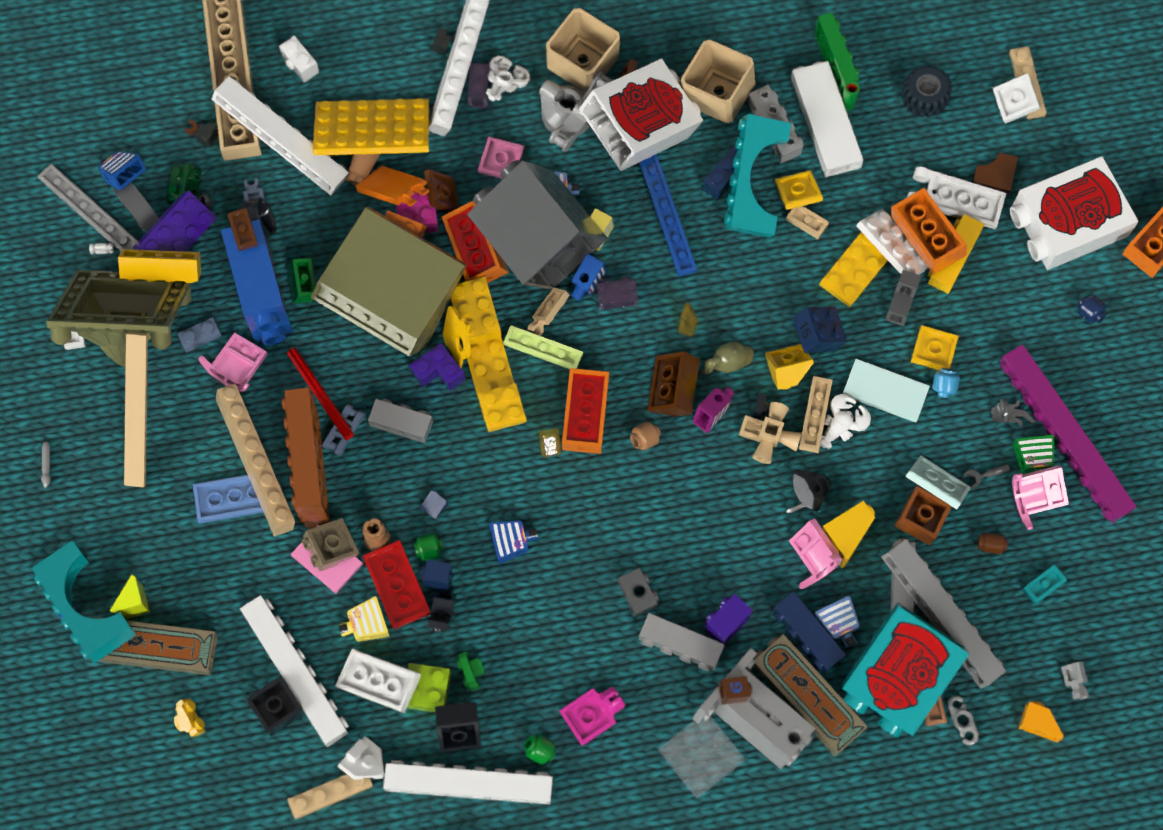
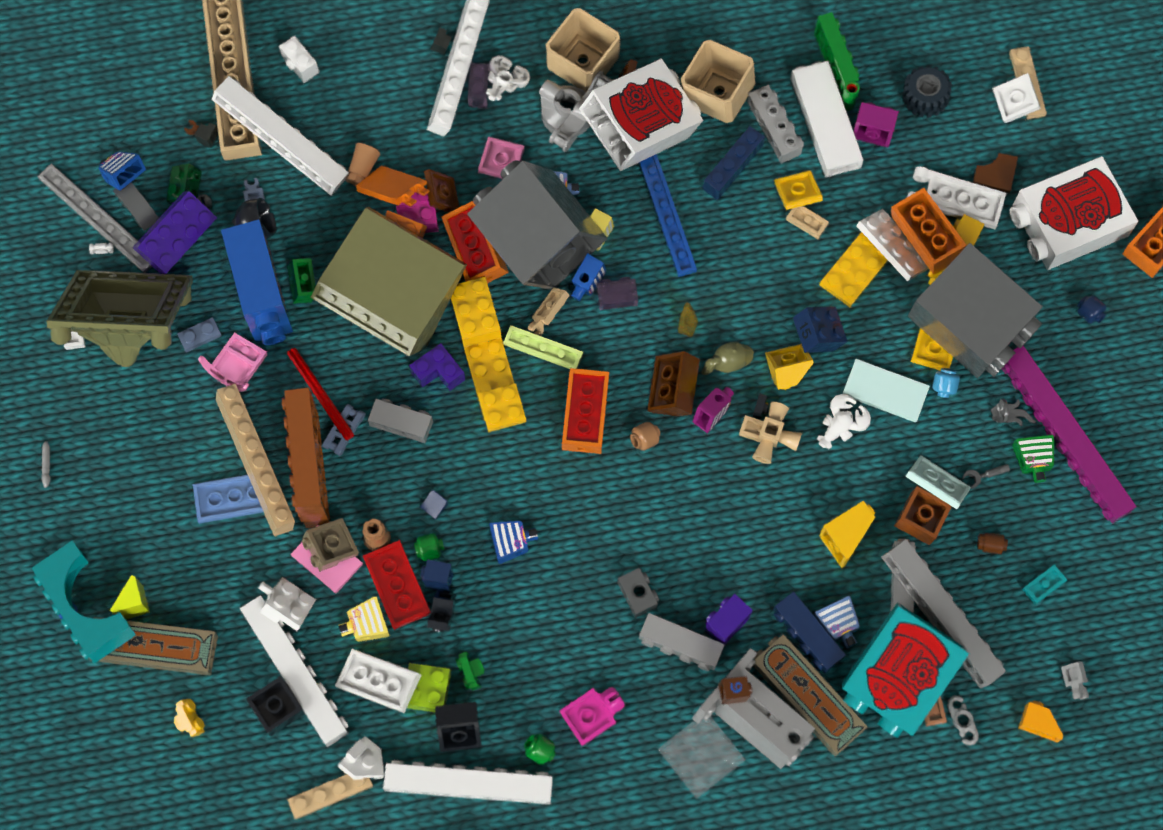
yellow brick [118,249,201,283] -> none
tan tile [124,332,148,487] -> none
reddish brown plate [227,208,258,252] -> none
yellow plate [313,98,429,155] -> none
yellow piece [443,306,471,368] -> none
clear yellow slope [538,428,561,457] -> none
teal arch [724,114,791,238] -> none
black hat [786,469,832,513] -> none
bright pink piece [789,519,842,589] -> none
tan plate [799,376,832,453] -> none
dark grey brick [885,270,921,326] -> none
bright pink piece [1012,465,1069,530] -> none
none -> white plate [258,577,316,631]
none -> magenta brick [853,102,899,147]
none -> dark grey brick [908,243,1043,379]

